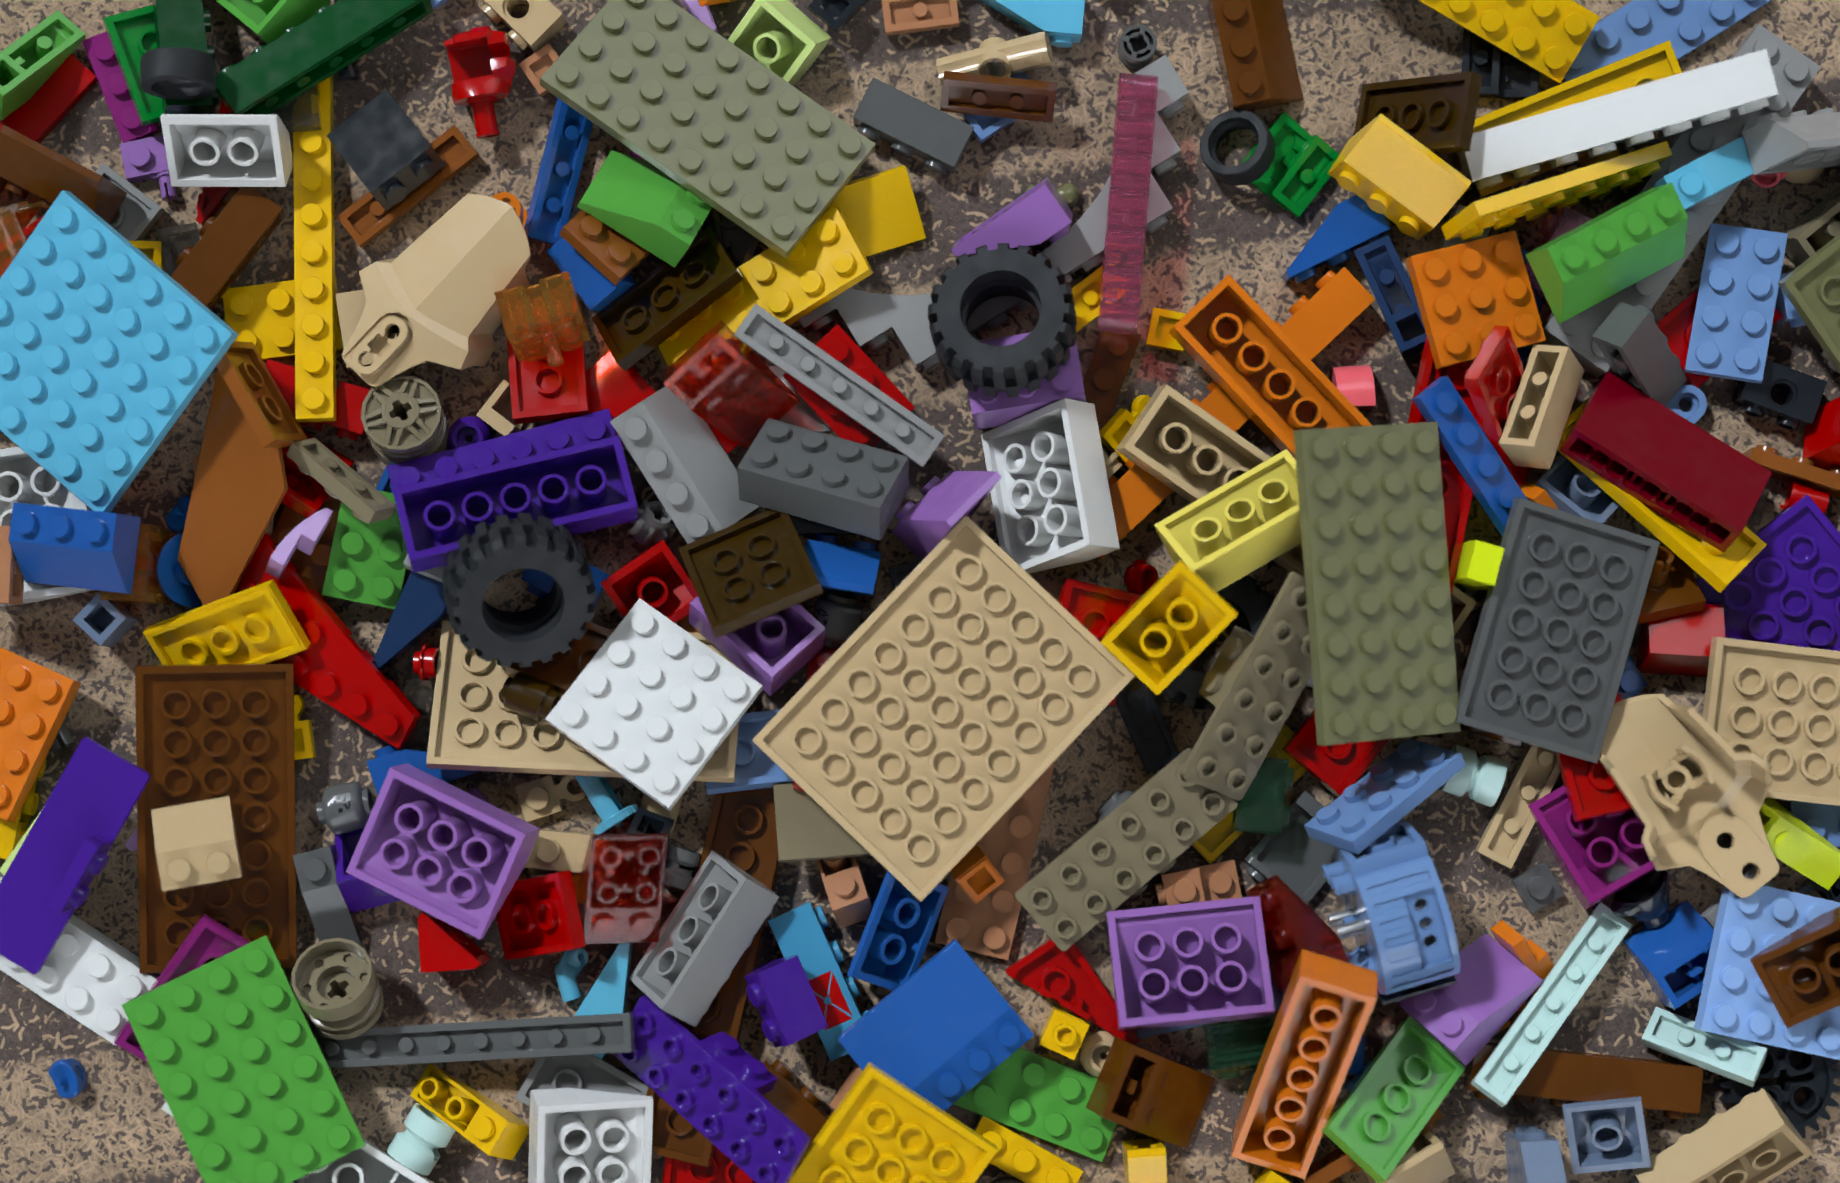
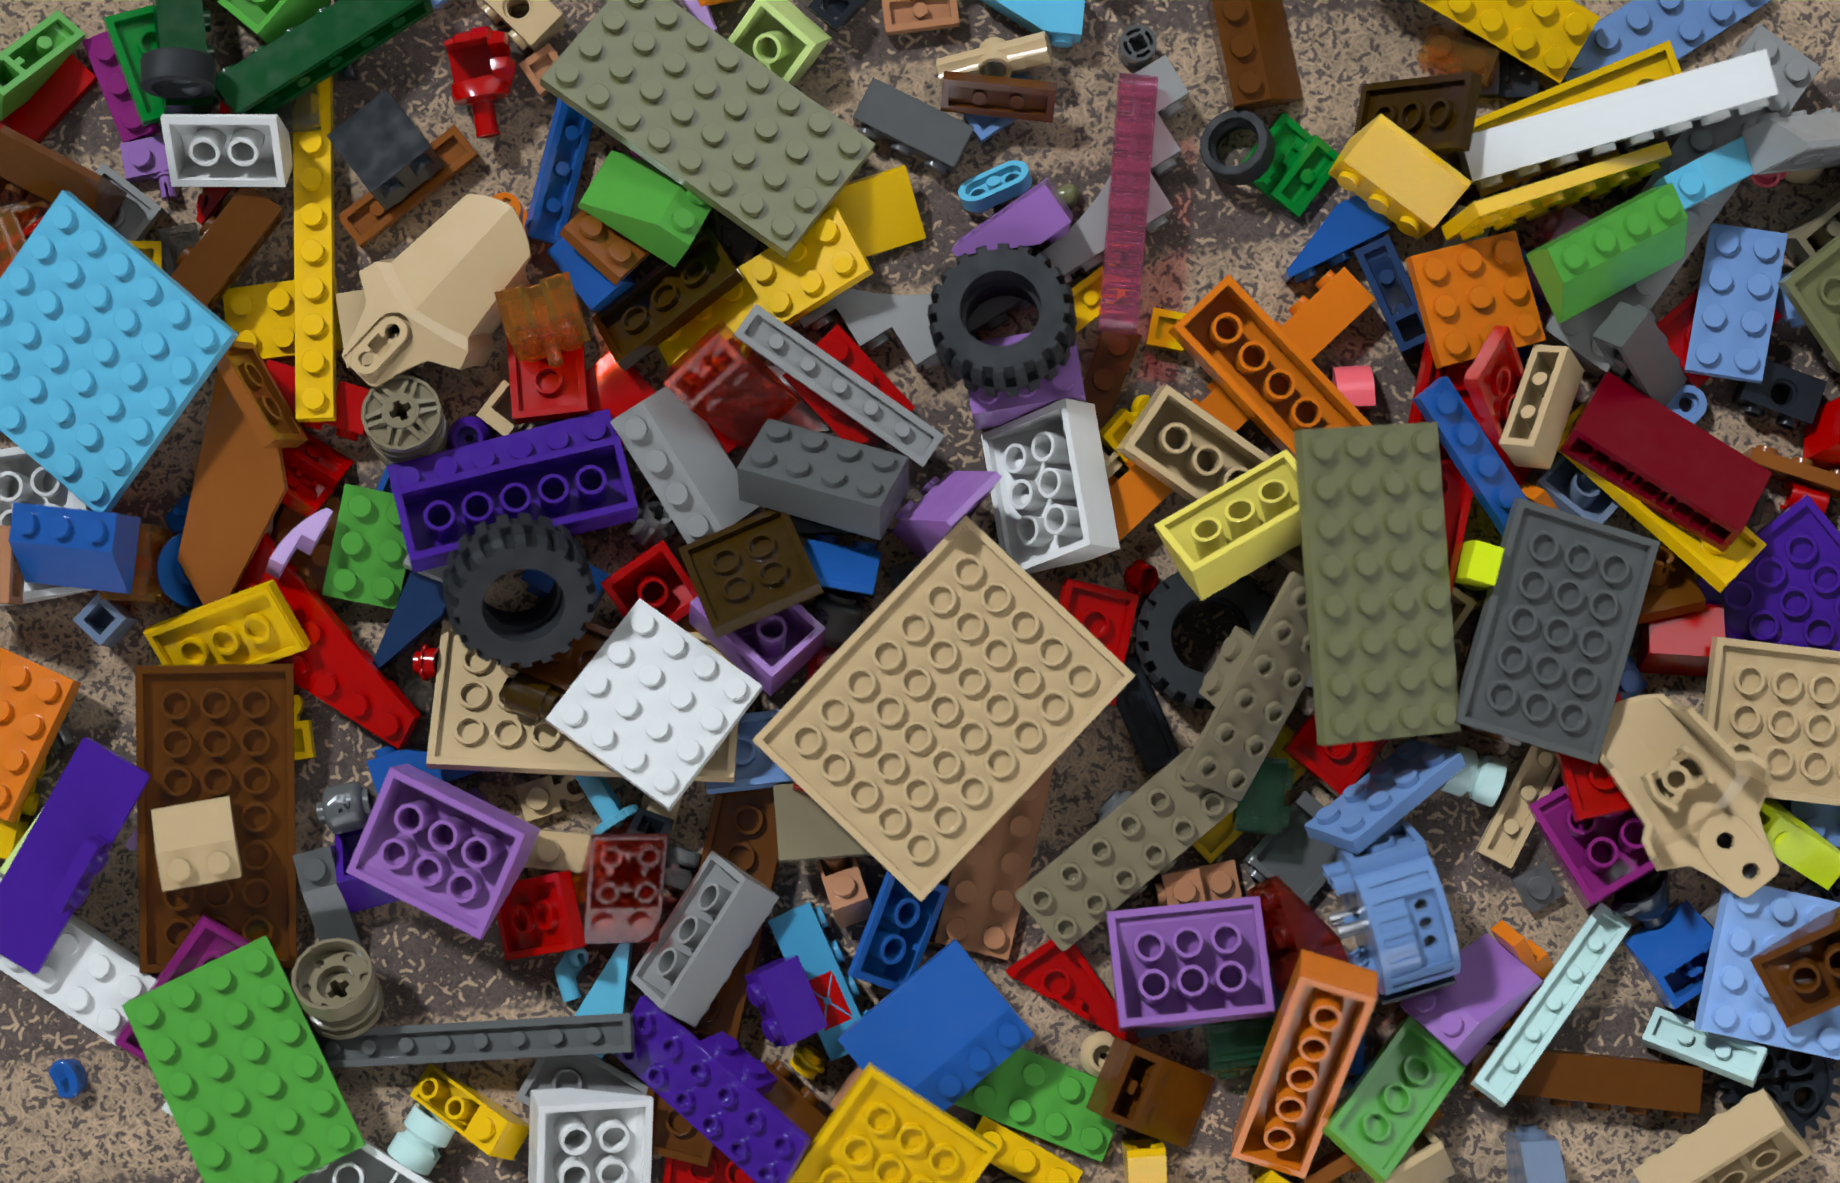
dark tan plate [286,438,397,524] -> none
red slope [417,912,491,973] -> none
orange slope [950,845,1005,904] -> none
yellow brick [1038,1006,1090,1060] -> none
yellow slope [1101,560,1238,696] -> none
sand blue slope [1562,1097,1651,1174] -> none
none -> yellow plate [789,1045,825,1080]
none -> medium azure plate [958,160,1032,213]
none -> clear orange plate [1417,24,1502,88]

